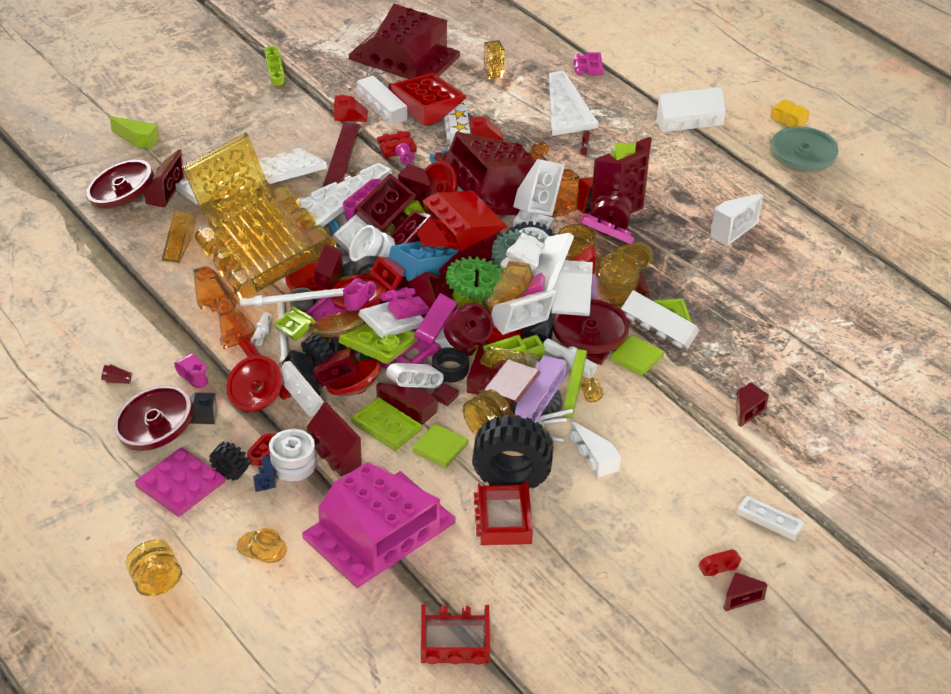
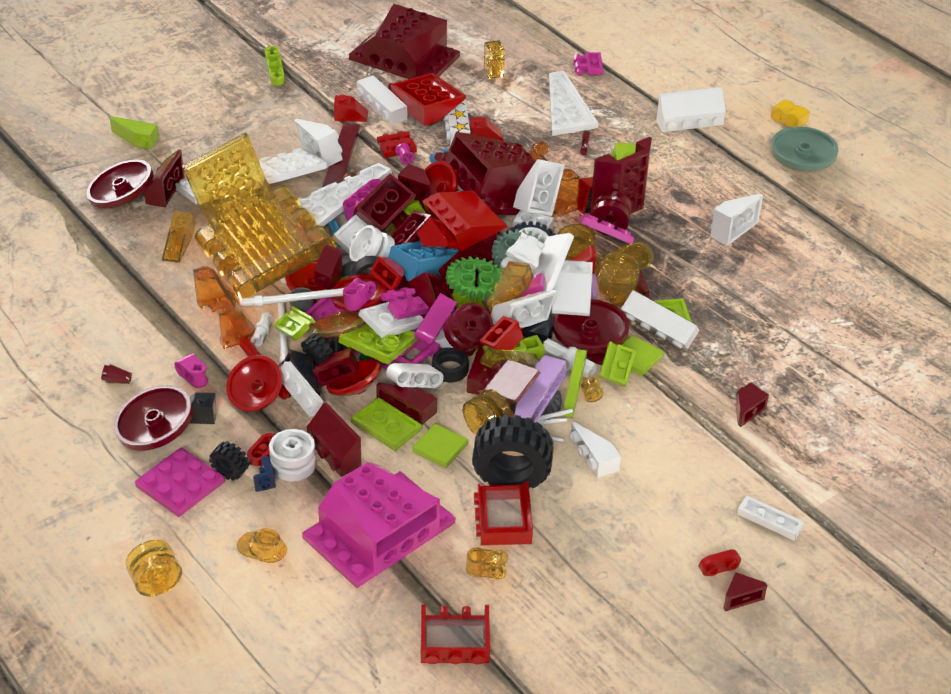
dark red tile [432,382,459,406] -> none
none -> white slope [294,119,343,167]
none -> clear yellow piece [466,548,508,579]
none -> red slope [480,316,523,350]
none -> lime plate [598,341,636,387]

